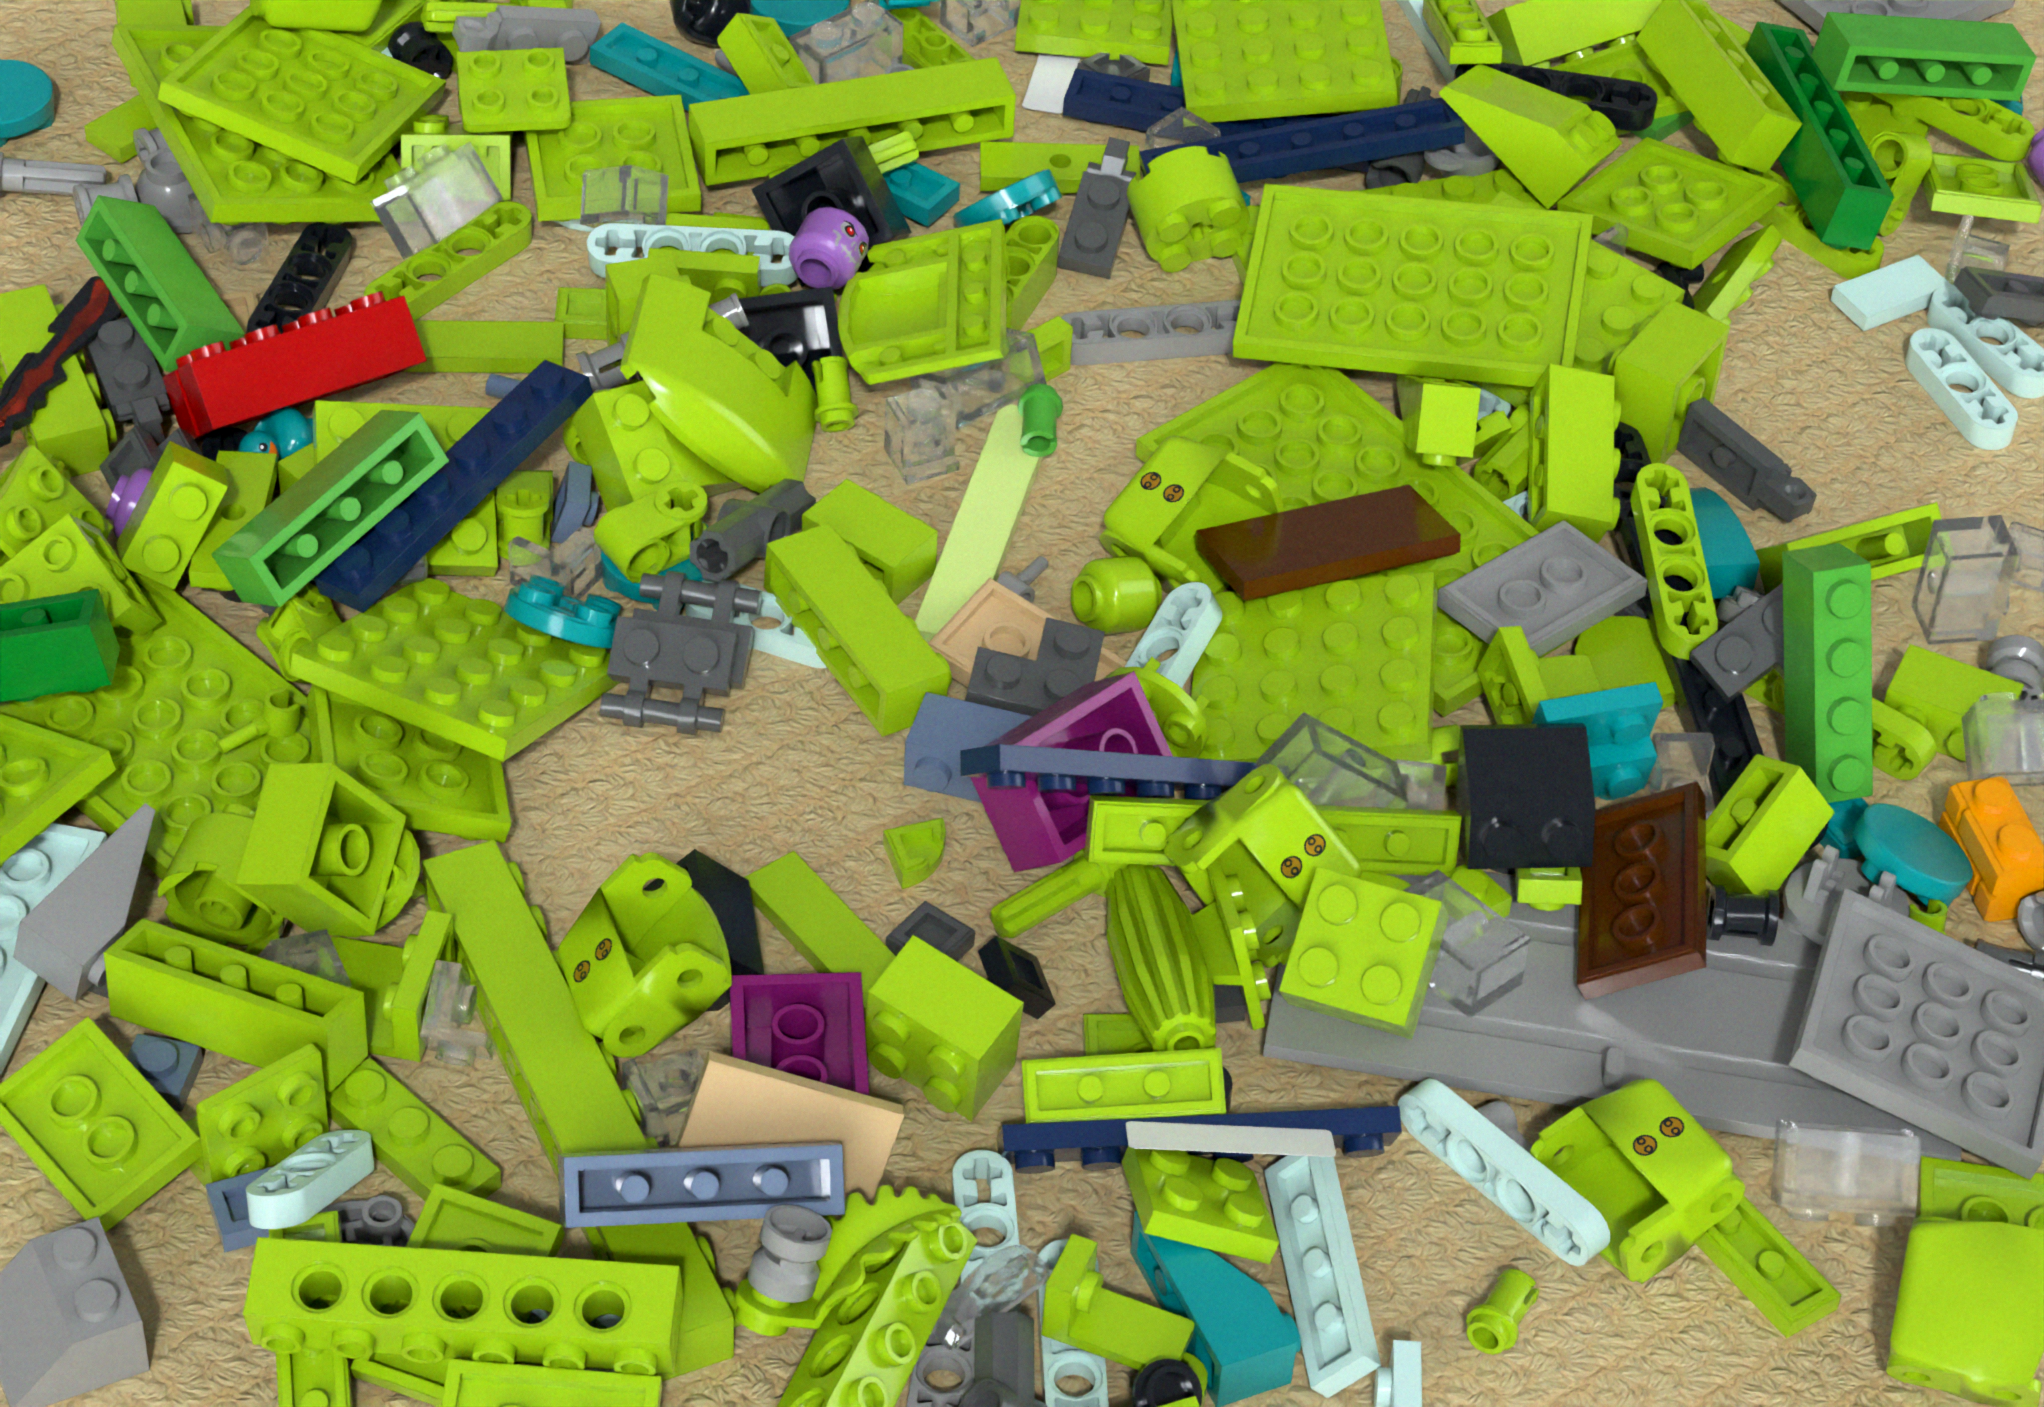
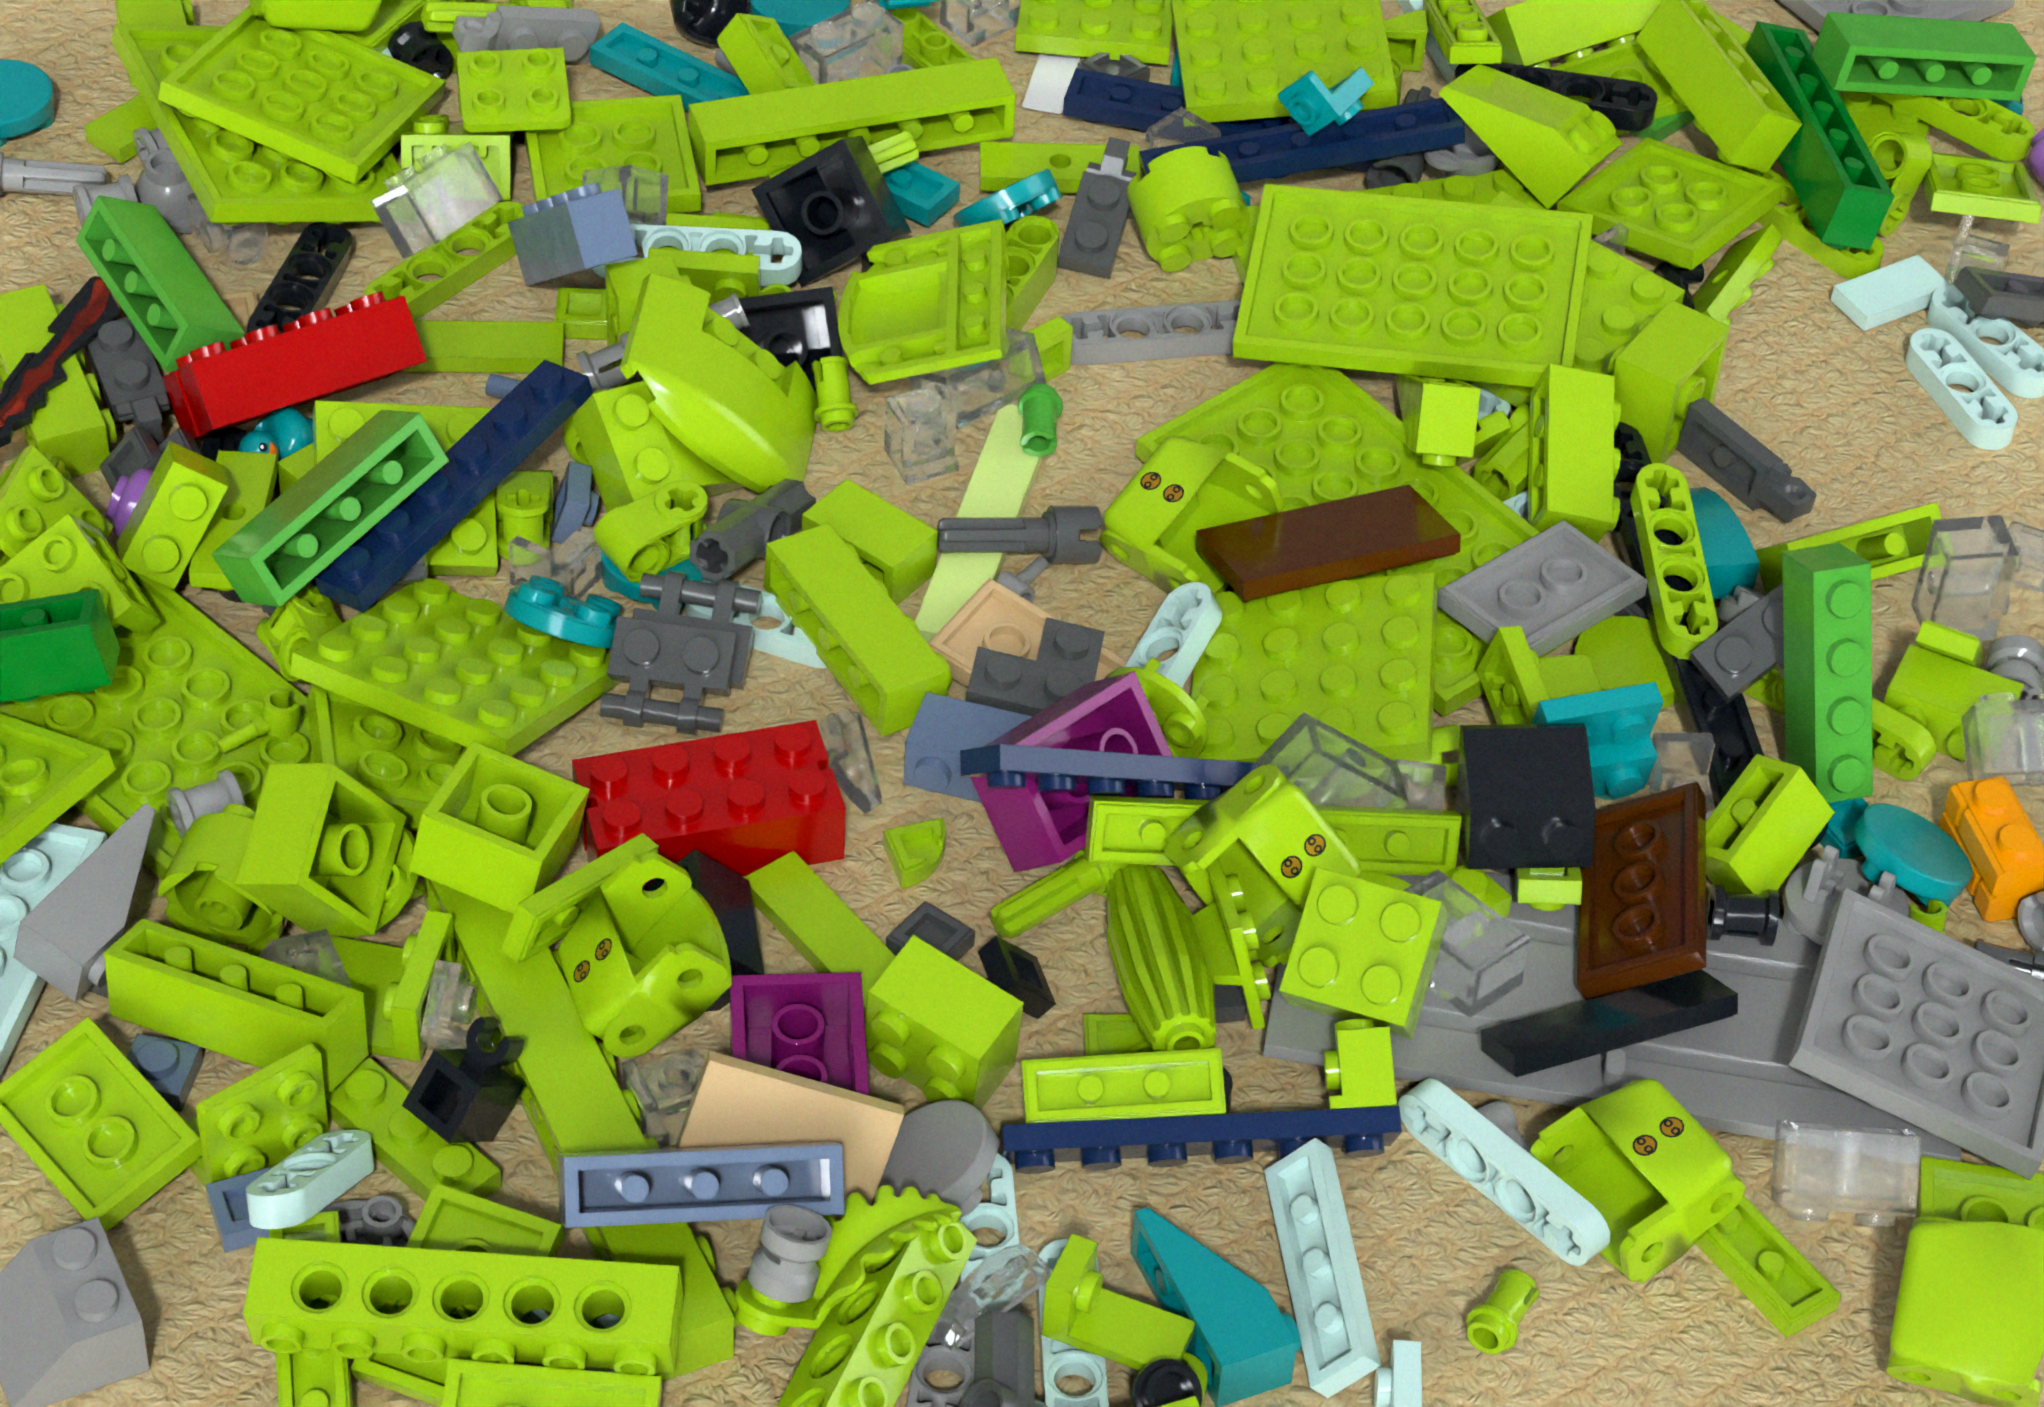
medium lavender head [789,207,869,289] -> none
lime head [1071,556,1162,635] -> none
lime plate [1122,1145,1280,1265] -> none
white sticker [1125,1121,1336,1157] -> none
none -> light grey bush [166,769,245,840]
none -> black brick [402,1017,524,1144]
none -> lime brick [409,741,590,914]
none -> lime tile [500,833,659,963]
none -> sand blue brick [508,182,638,286]
none -> red piece [572,720,846,889]
none -> clear tile [818,708,882,814]
none -> light grey tile [875,1100,1000,1217]
none -> dark grey piece [937,505,1103,564]
none -> teal bracket [1278,67,1374,137]
none -> lime brick [1323,1019,1397,1109]
none -> lime slope [1384,10,1428,72]
none -> black tile [1481,969,1738,1077]
none -> lime tile [1915,620,1985,669]

